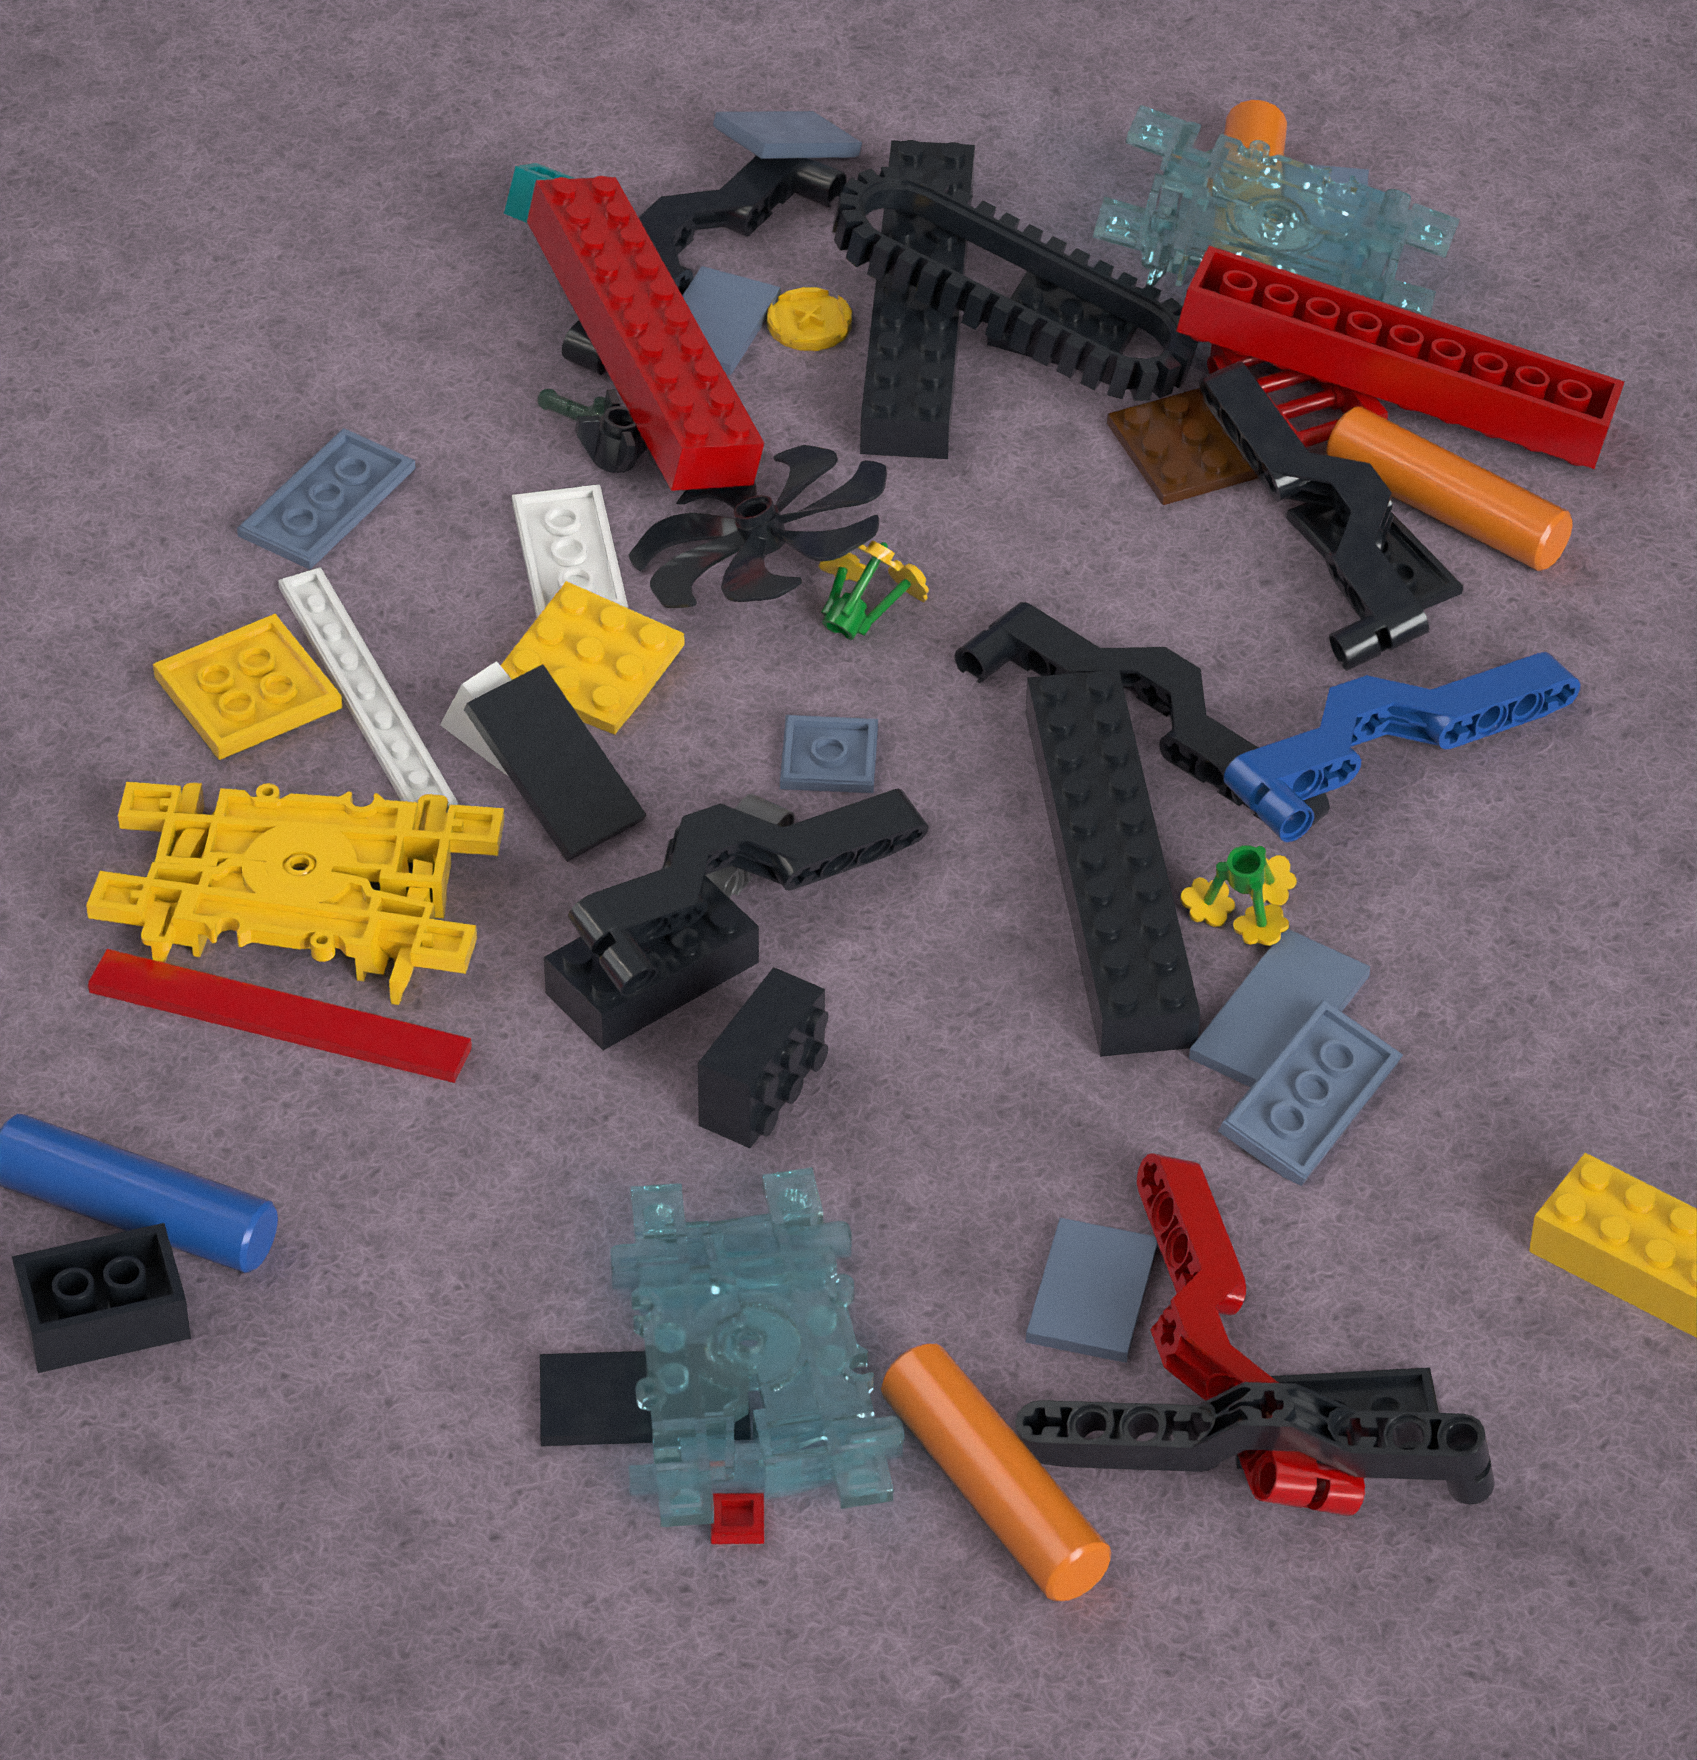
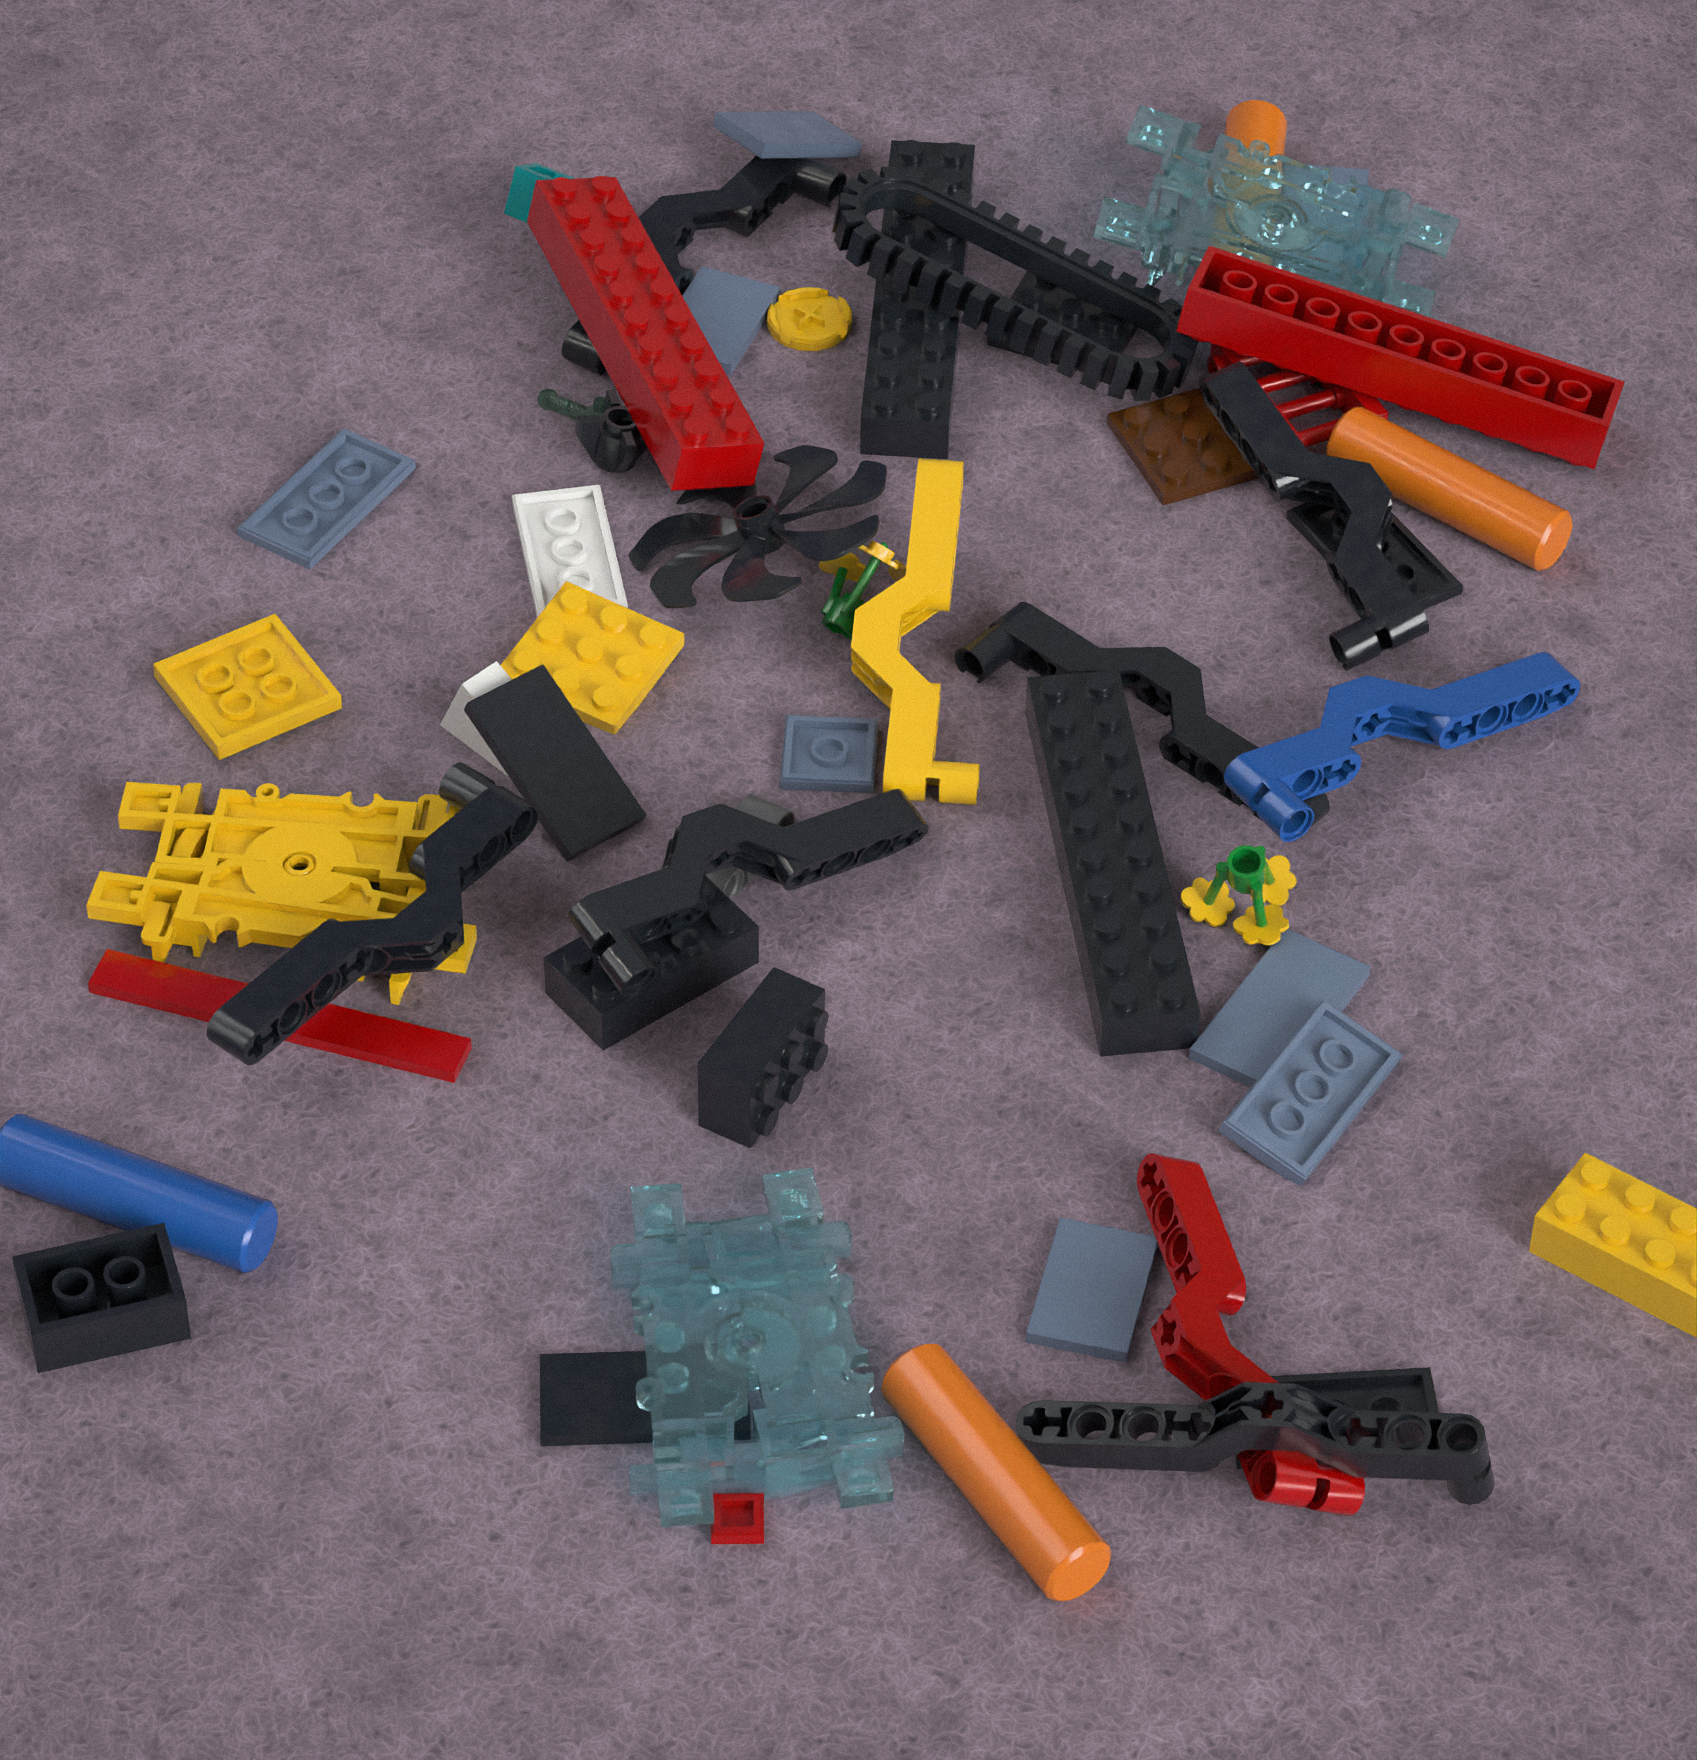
white tile [278,567,458,813] -> none
none -> black beam [207,762,539,1066]
none -> yellow beam [851,458,980,805]

